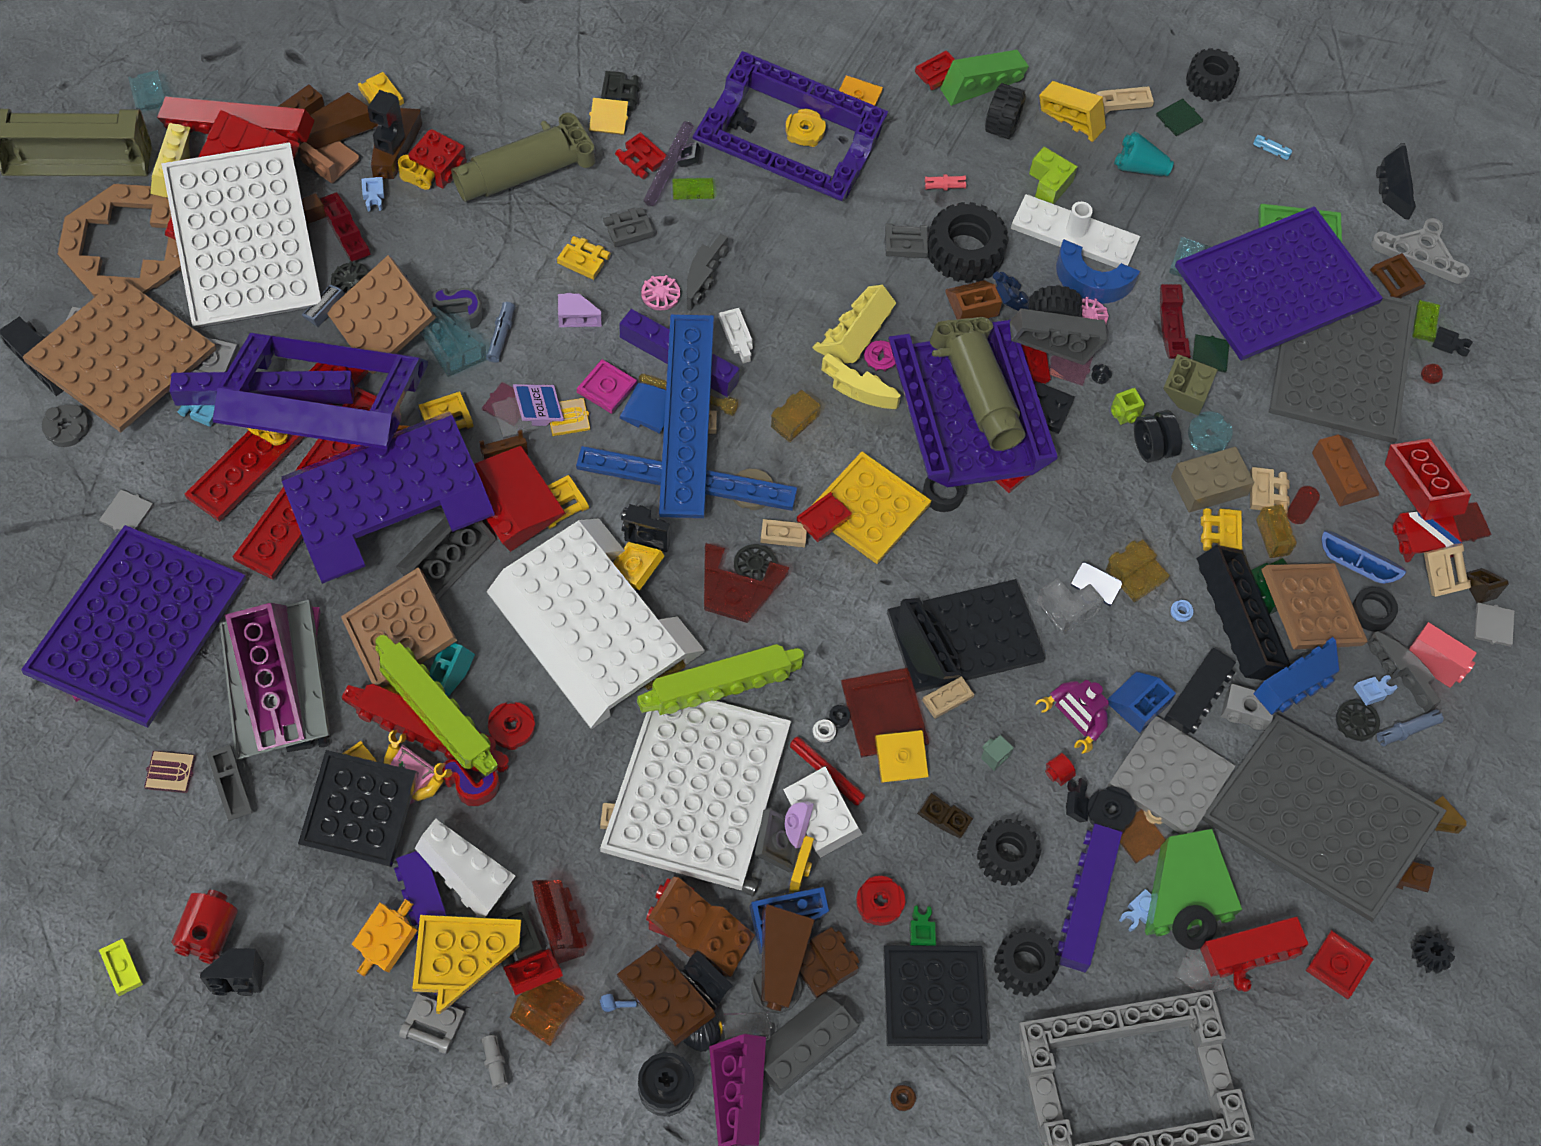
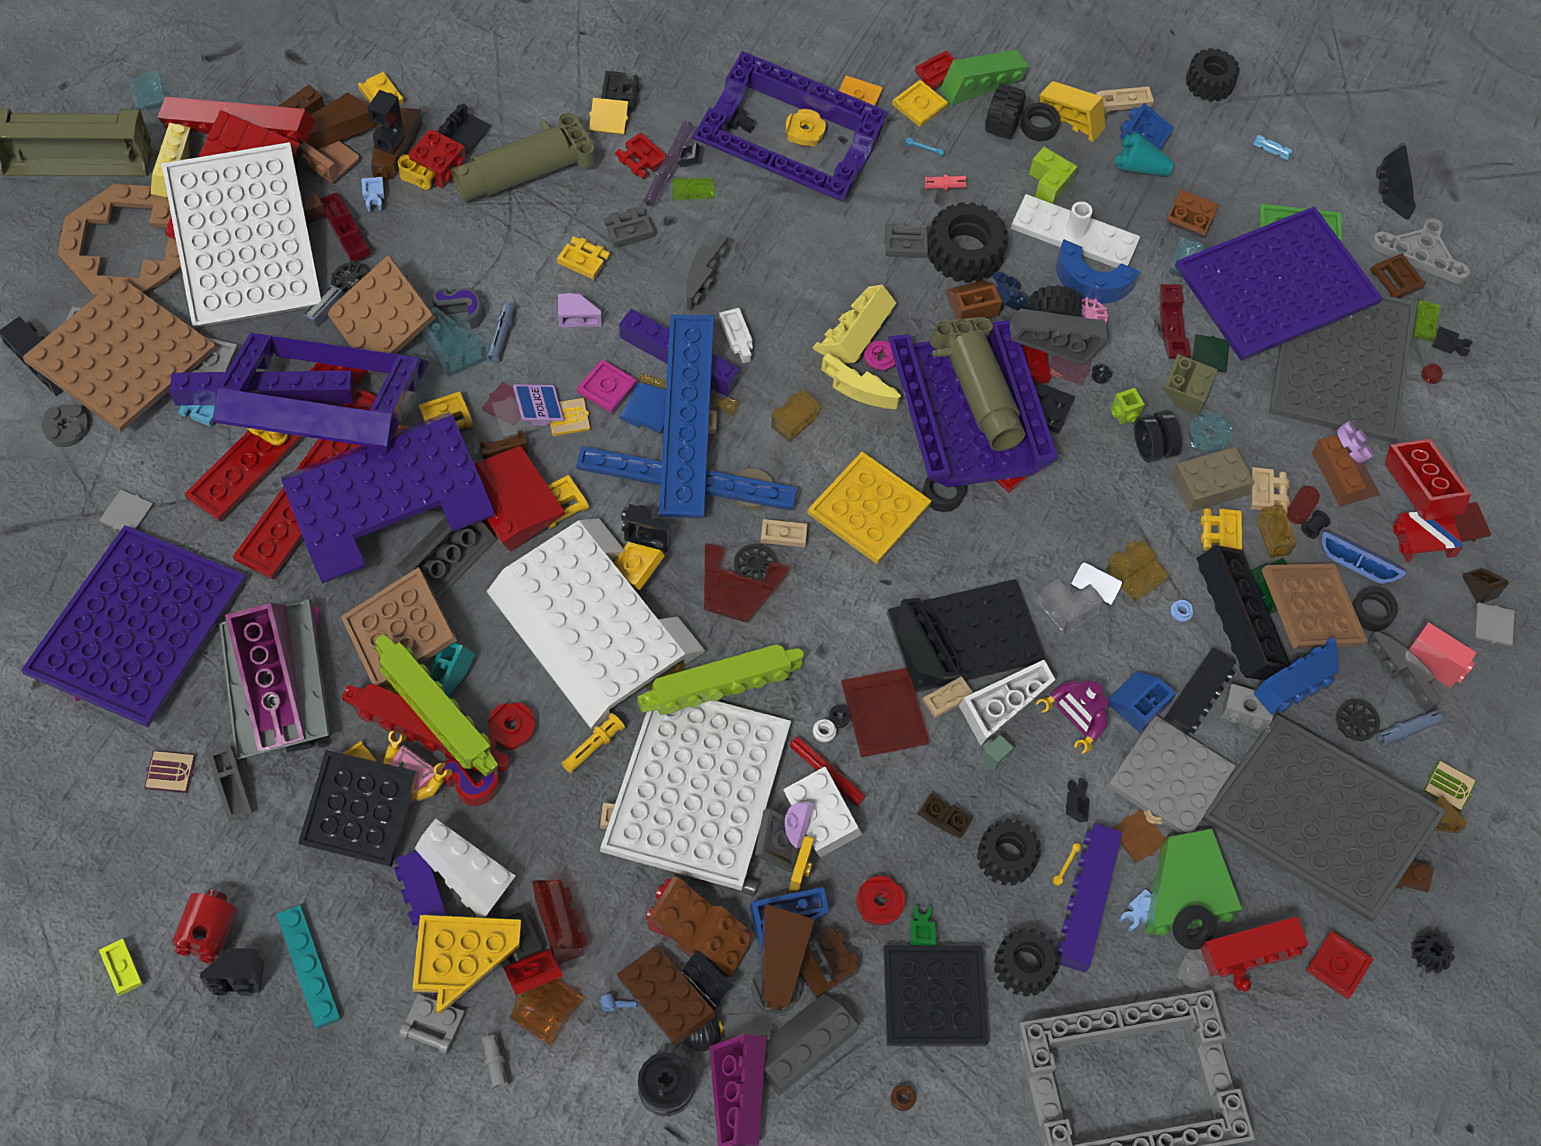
light orange plate [351,899,418,976] -> none
bright pink wheel [641,275,681,310] -> none
red plate [797,492,852,542] -> none
yellow plate [875,730,928,783] -> none
red plate [1045,753,1076,786] -> none
black plate [1088,786,1136,834] -> none
clear green piece [1156,98,1203,137] -> none
light blue plate [1354,675,1398,706] -> none
tan plate [1424,543,1471,597] -> none
none -> teal plate [276,905,341,1030]
none -> black hinge [437,103,491,153]
none -> yellow pin [561,713,625,774]
none -> pearl dark grey wheel [808,937,835,983]
none -> yellow tile [892,80,948,128]
none -> dark azure hinge [905,137,945,156]
none -> white wedge [959,660,1055,746]
none -> black tyre [1020,102,1060,141]
none -> yellow hinge [1053,843,1081,886]
none -> blue plate [1119,103,1174,150]
none -> dark orange slope [1166,189,1219,236]
none -> black bush [1301,510,1331,539]
none -> lavender plate [1337,421,1374,464]
none -> piece [1423,760,1477,812]

